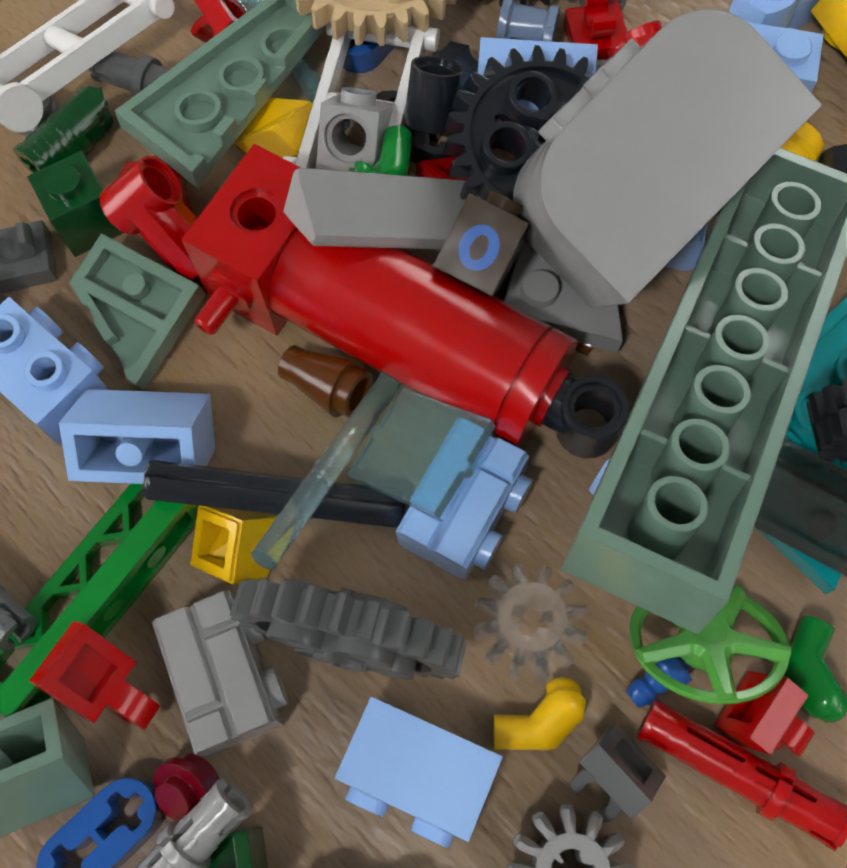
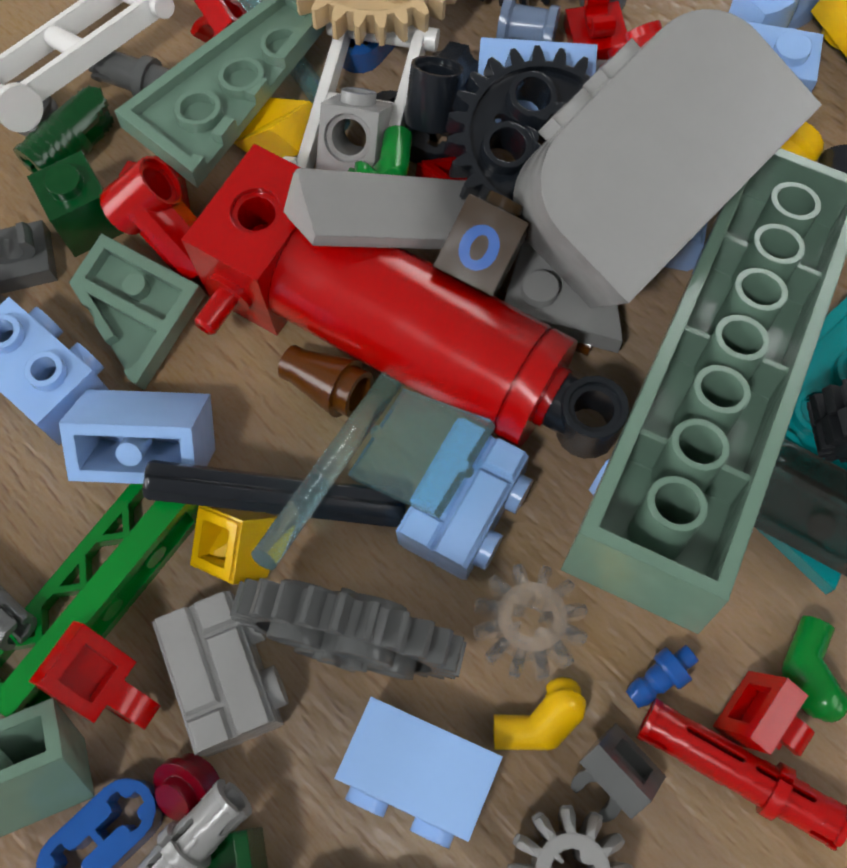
bright green wheel [629,585,791,704] -> none

